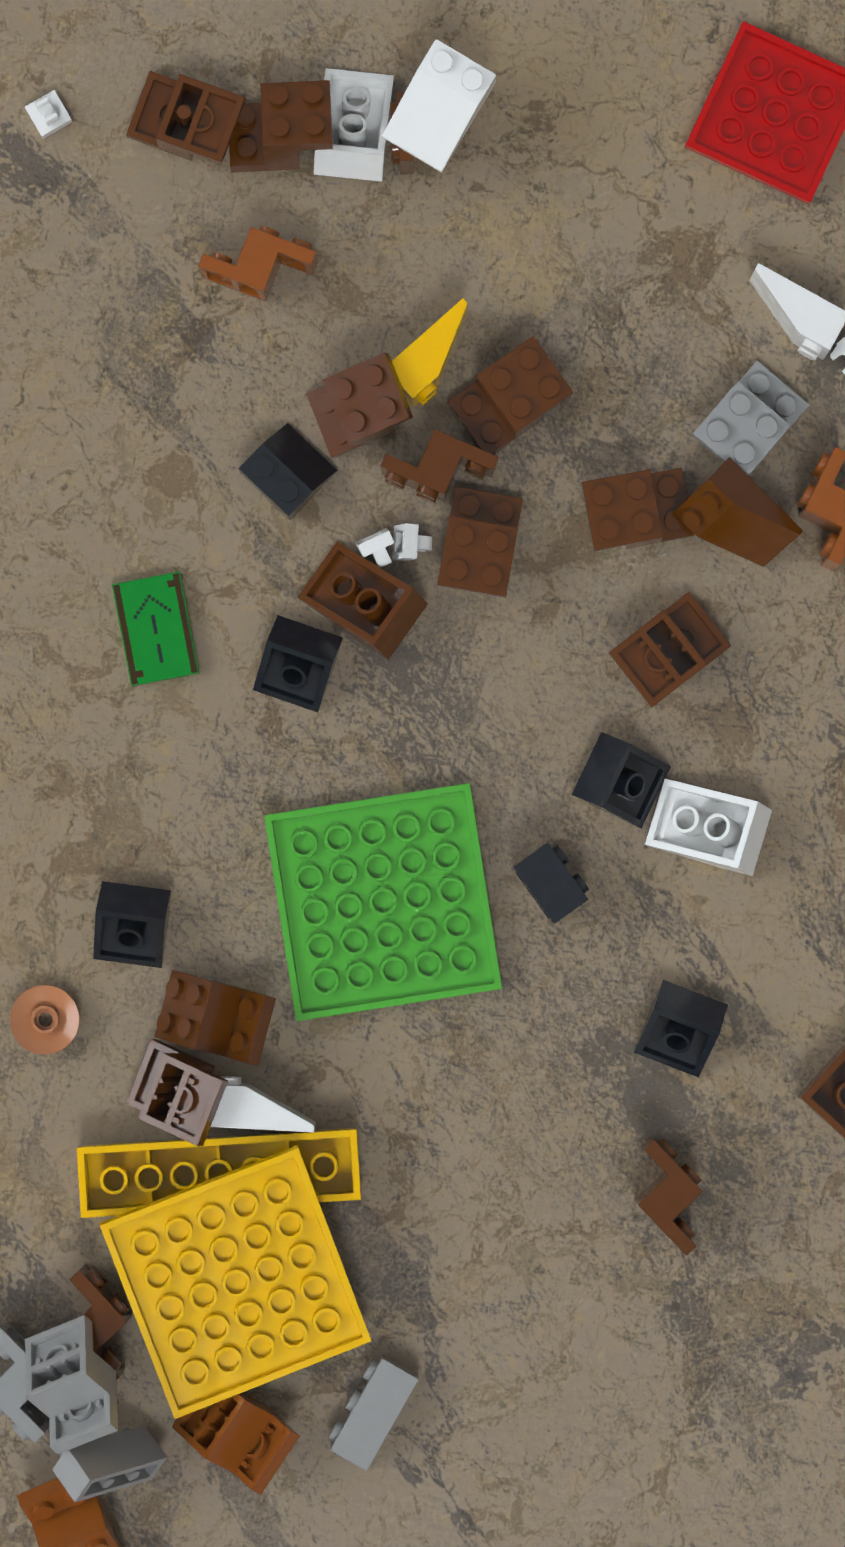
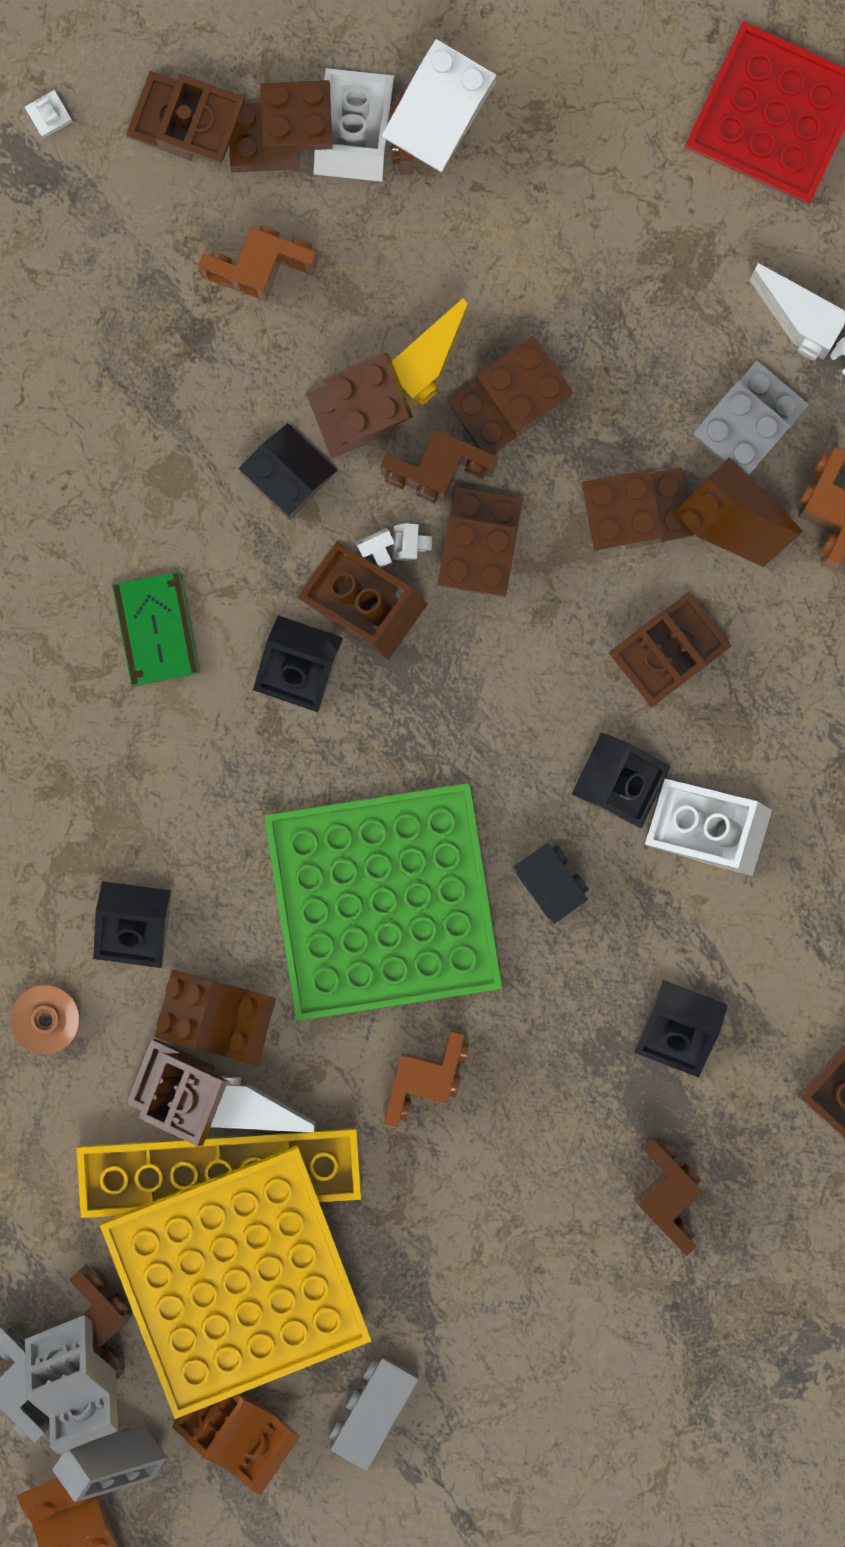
none -> dark orange bracket [384,1030,469,1127]

